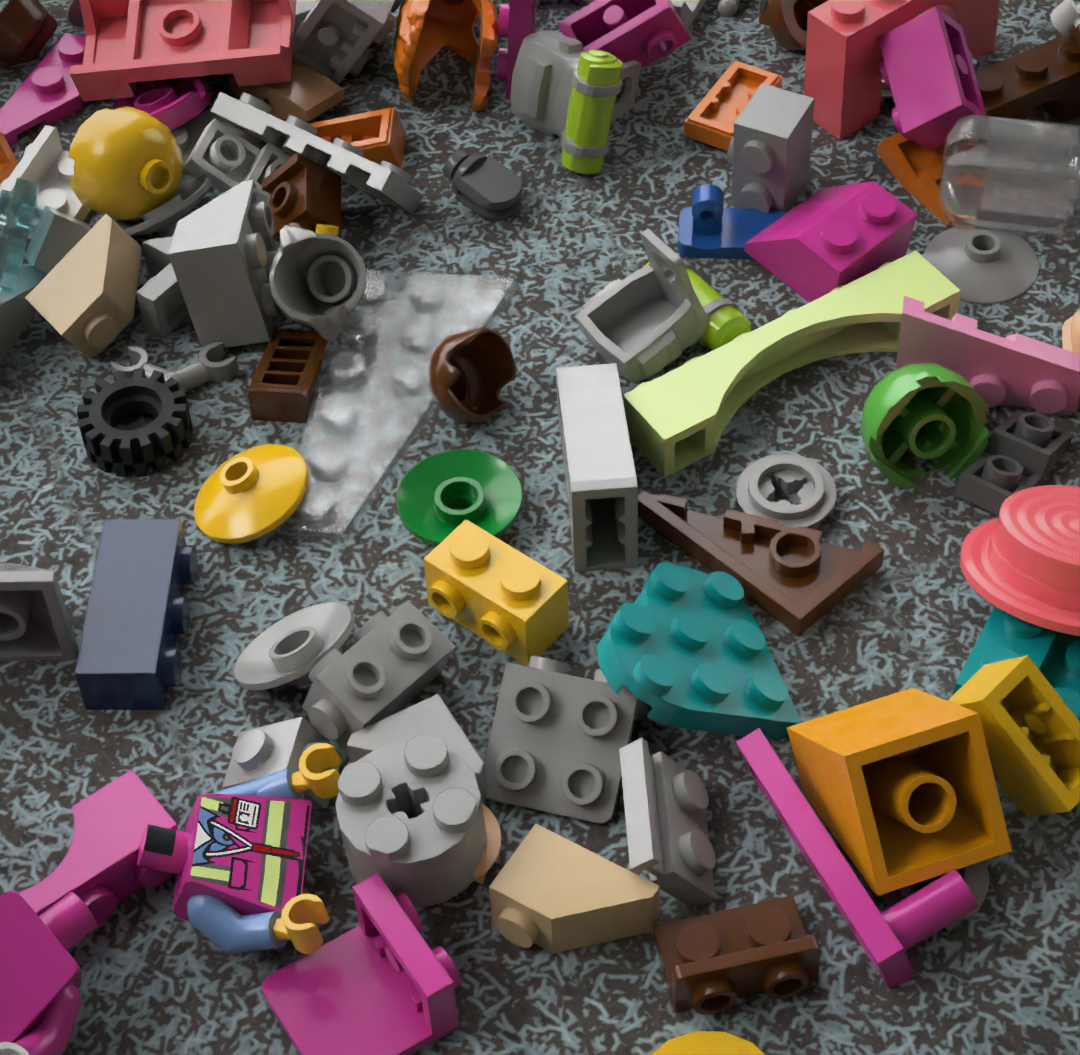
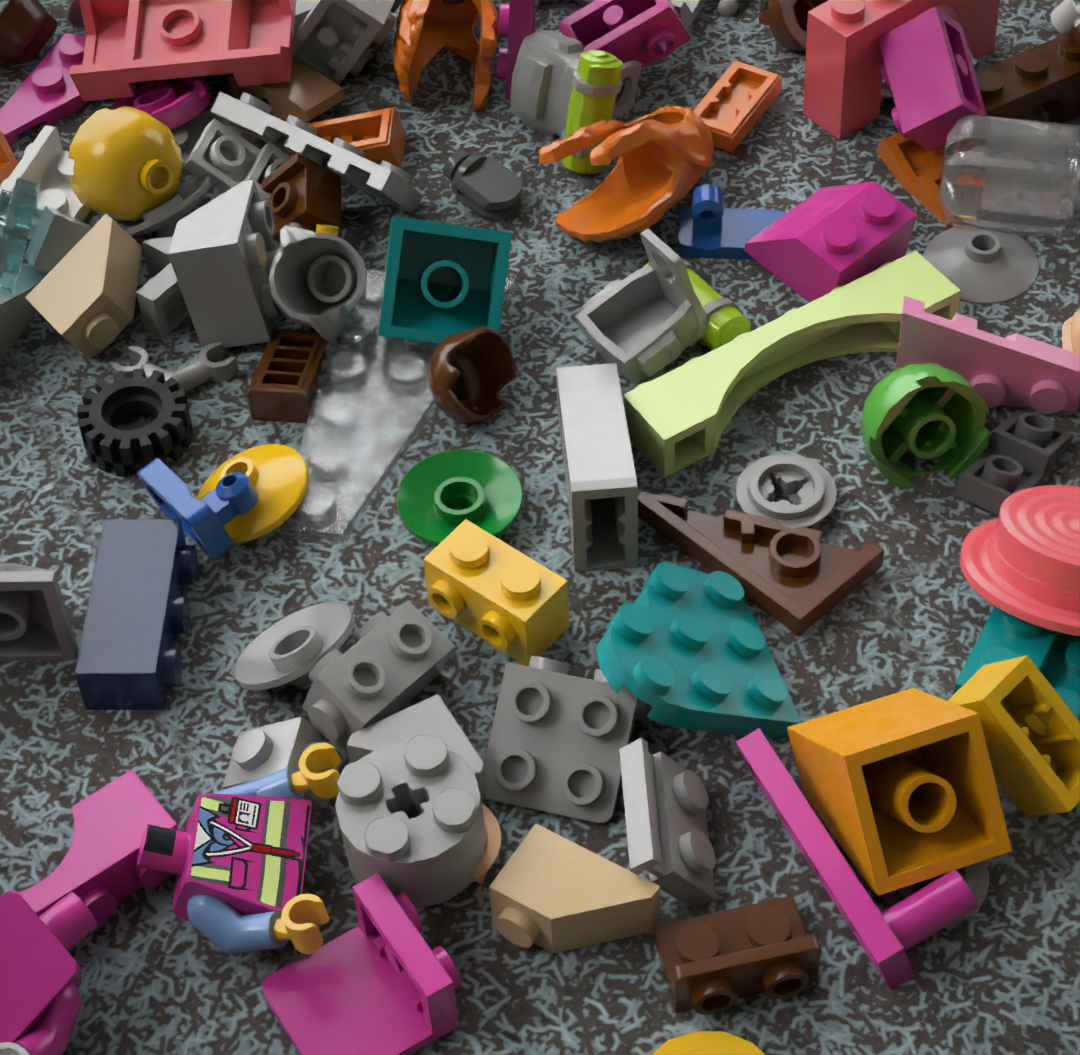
light grey brick [727,83,814,213] -> none
none -> blue piece [137,458,258,561]
none -> teal slope [378,216,512,344]
none -> orange hair [539,105,714,243]

